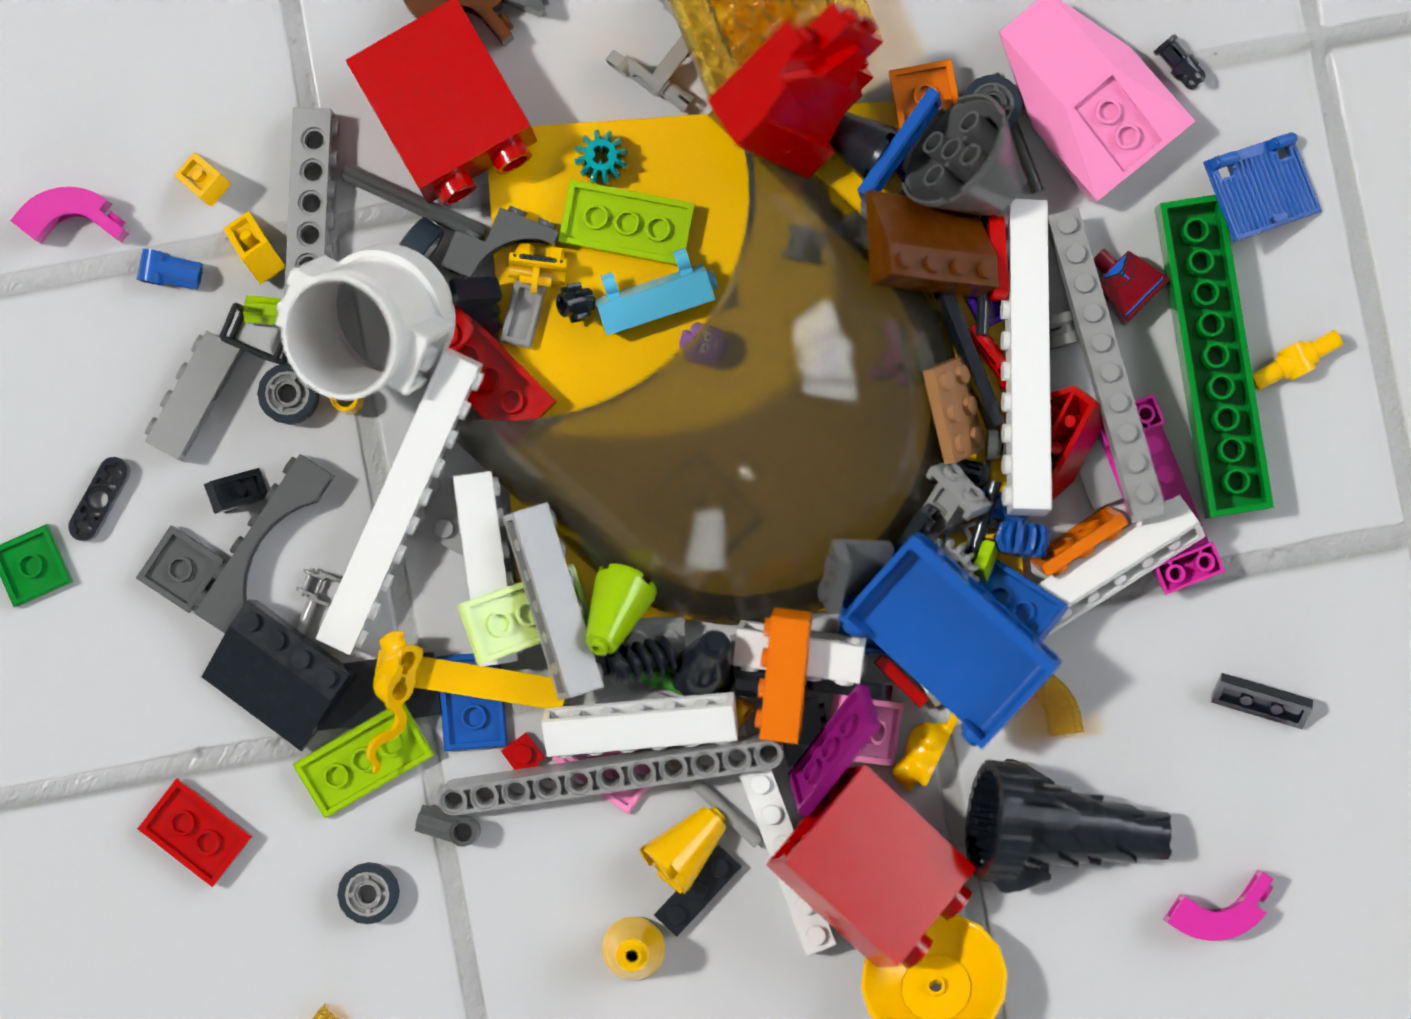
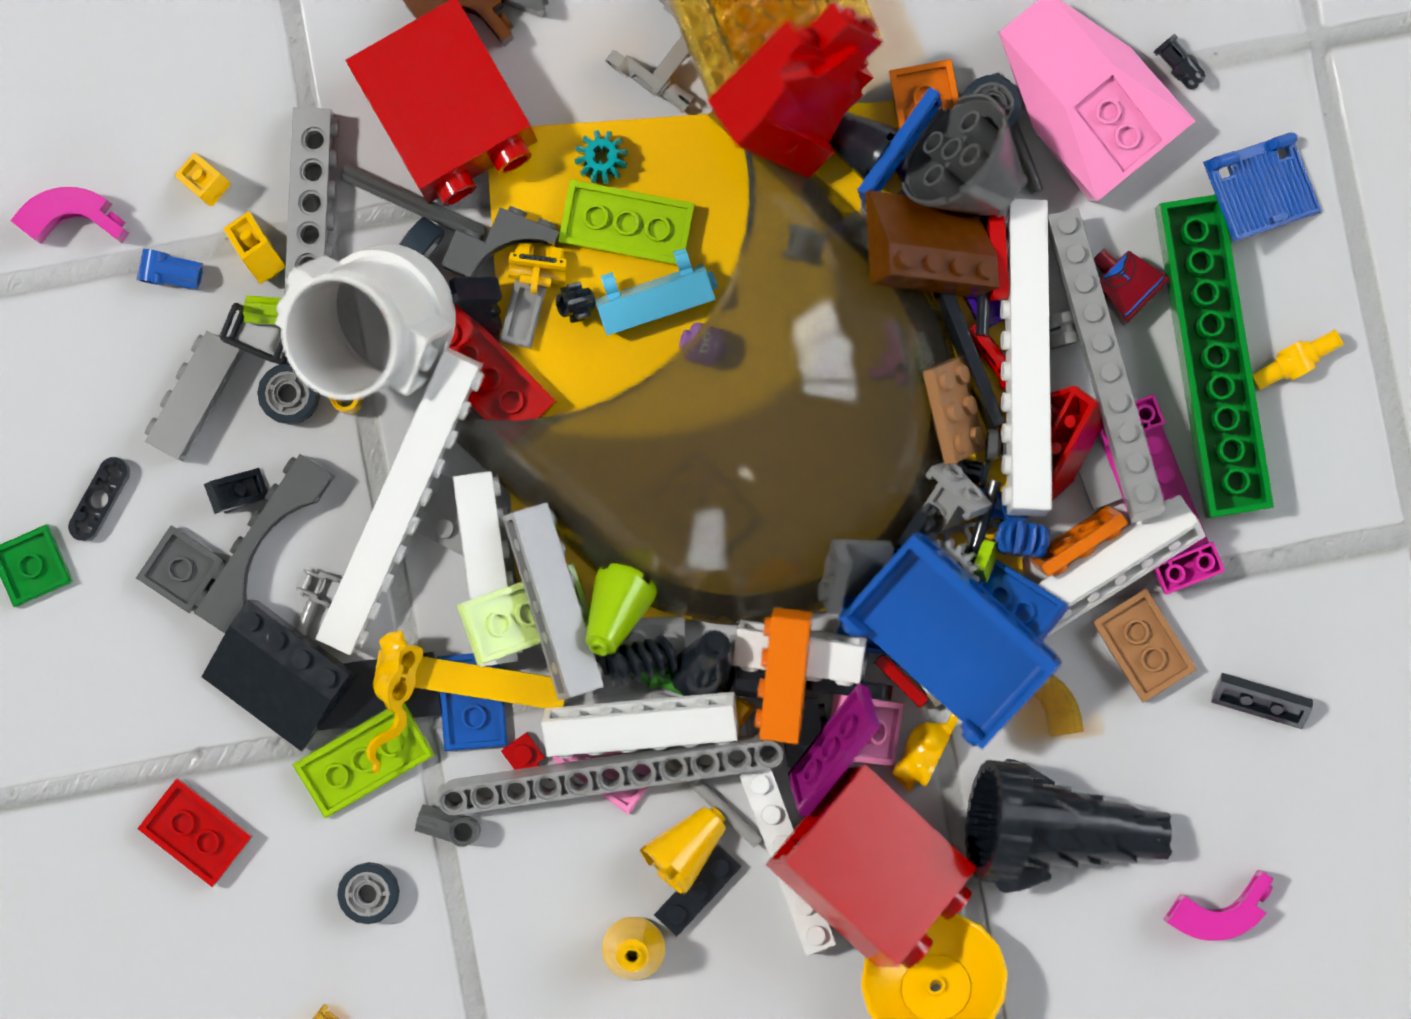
none -> medium nougat plate [1092,588,1197,703]

